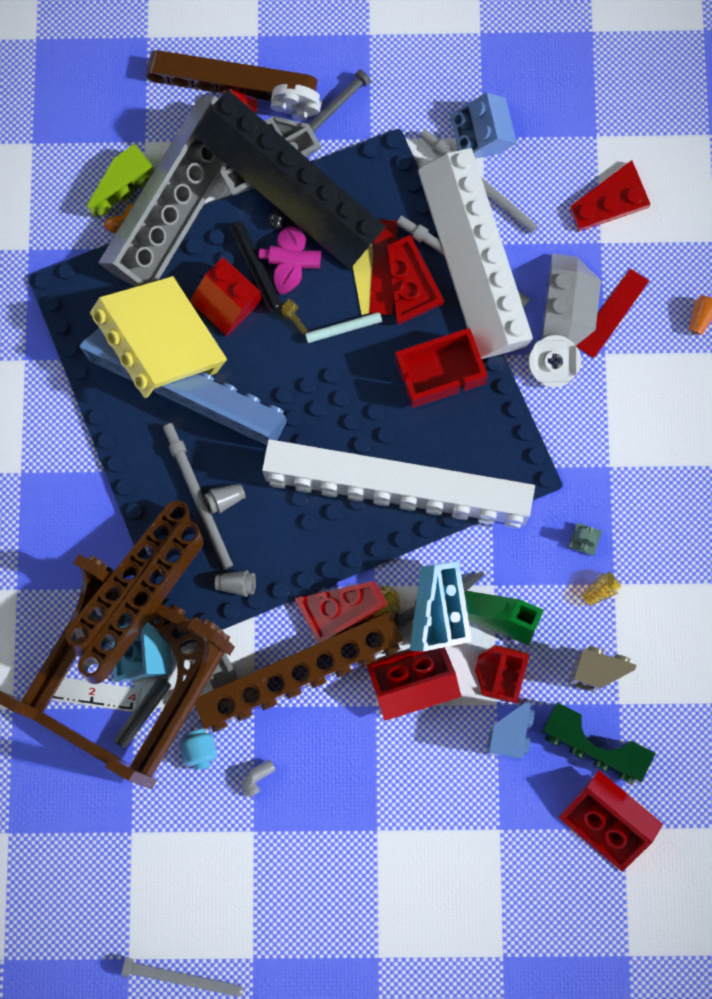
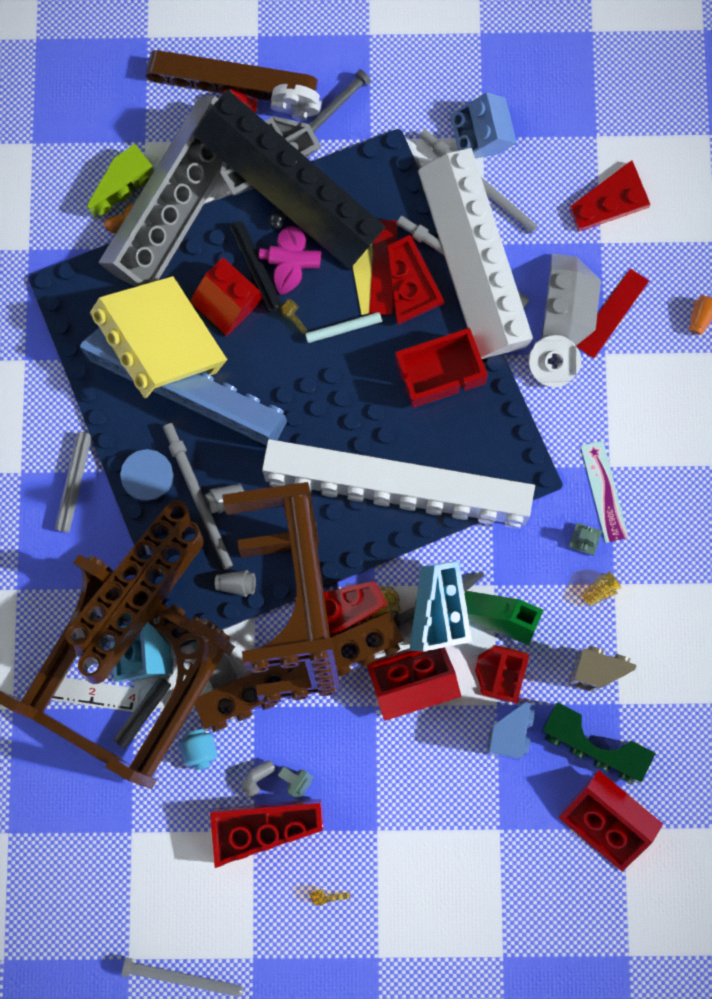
none -> light grey axle [55,432,91,533]
none -> medium blue tile [120,449,174,502]
none -> red wedge [210,799,324,868]
none -> reddish brown arch [222,482,341,704]
none -> sand green brick [278,767,314,799]
none -> clear yellow hand [310,888,350,906]
none -> sticker [581,441,629,543]

